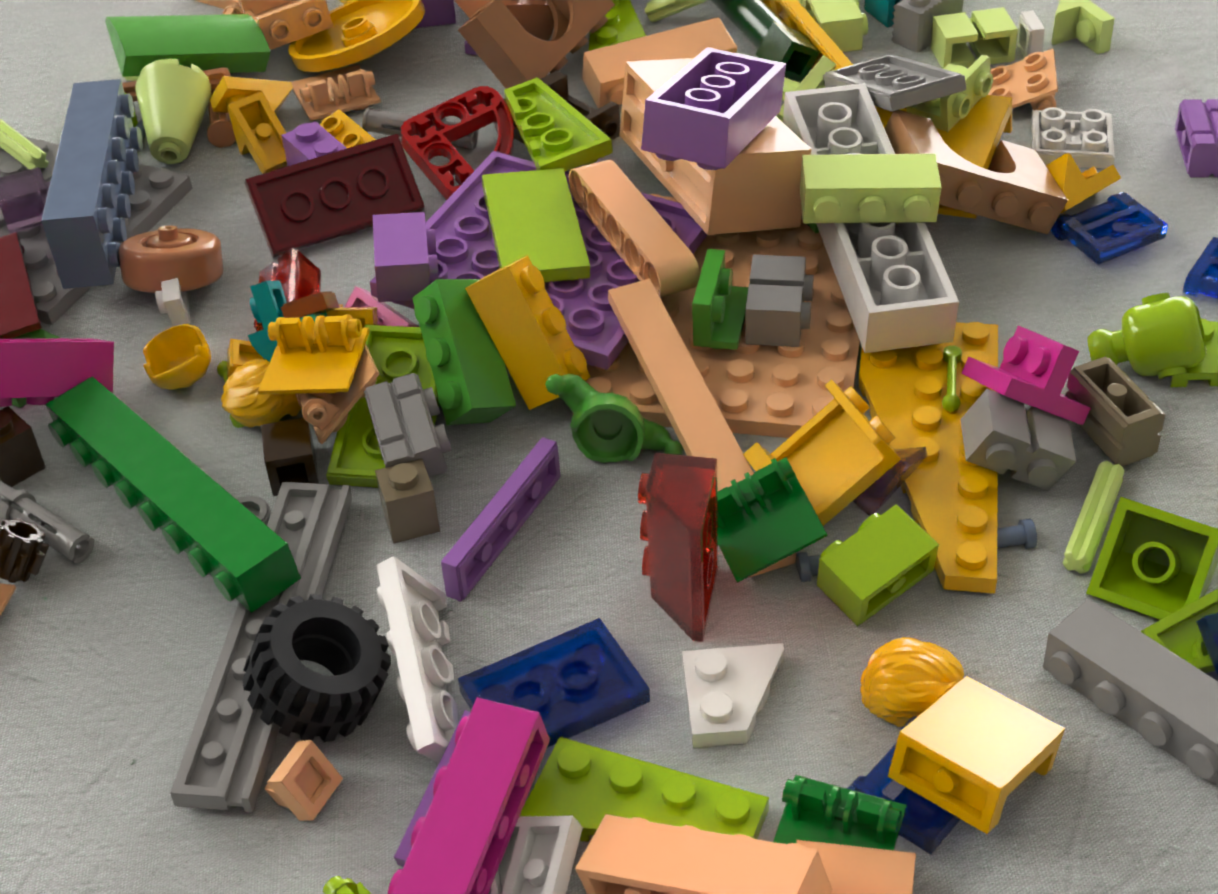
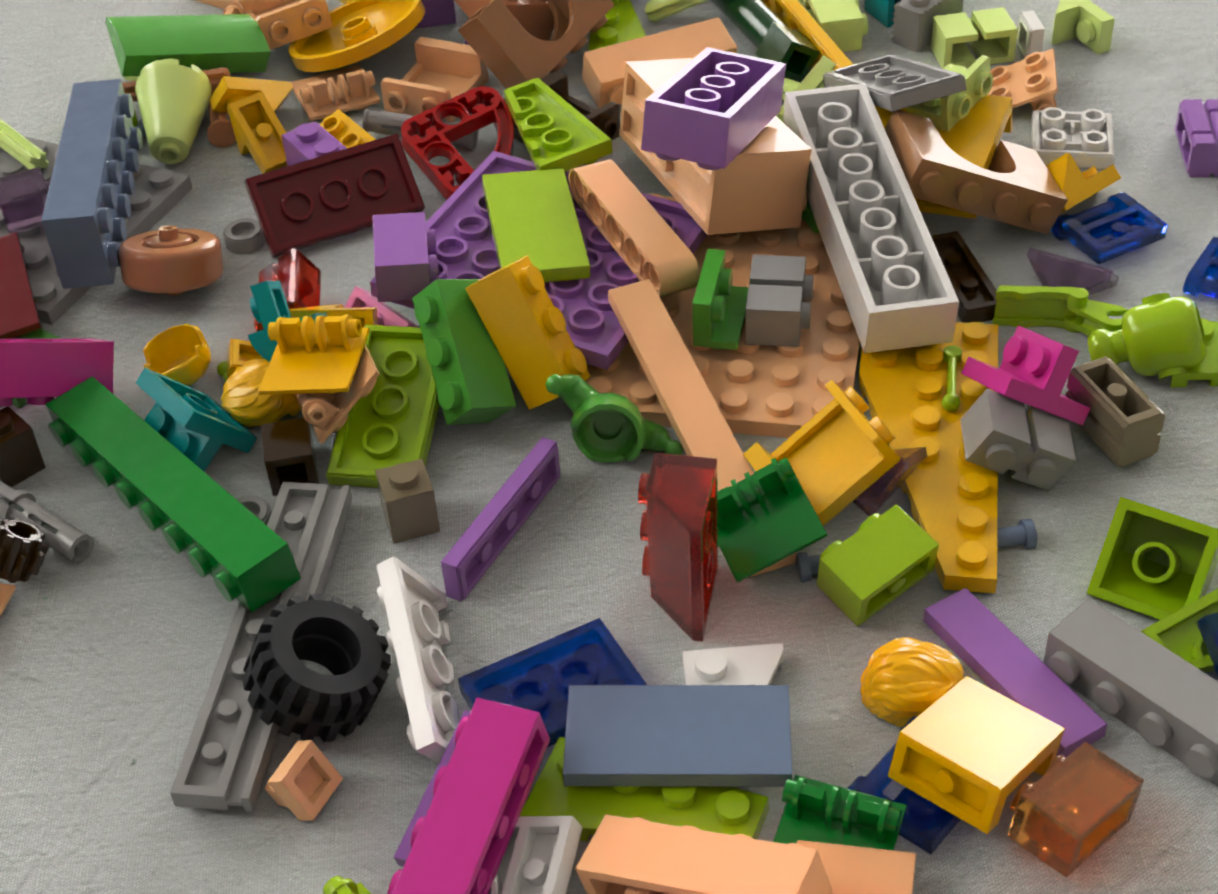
white plate [155,278,191,326] -> none
dark orange tile [281,291,340,318] -> none
light grey brick [364,373,452,478] -> none
yellowish green brick [800,154,942,223] -> none
yellowish green axle [1062,461,1125,574] -> none
none -> teal bracket [135,368,257,471]
none -> light grey tile [223,218,266,254]
none -> light nougat panel [380,37,489,122]
none -> sand blue tile [563,685,792,787]
none -> medium lavender tile [923,588,1107,760]
none -> dark brown tile [931,231,997,323]
none -> lime arm [992,285,1128,336]
none -> clear orange brick [1008,742,1144,877]
none -> clear purple slope [1027,247,1119,296]

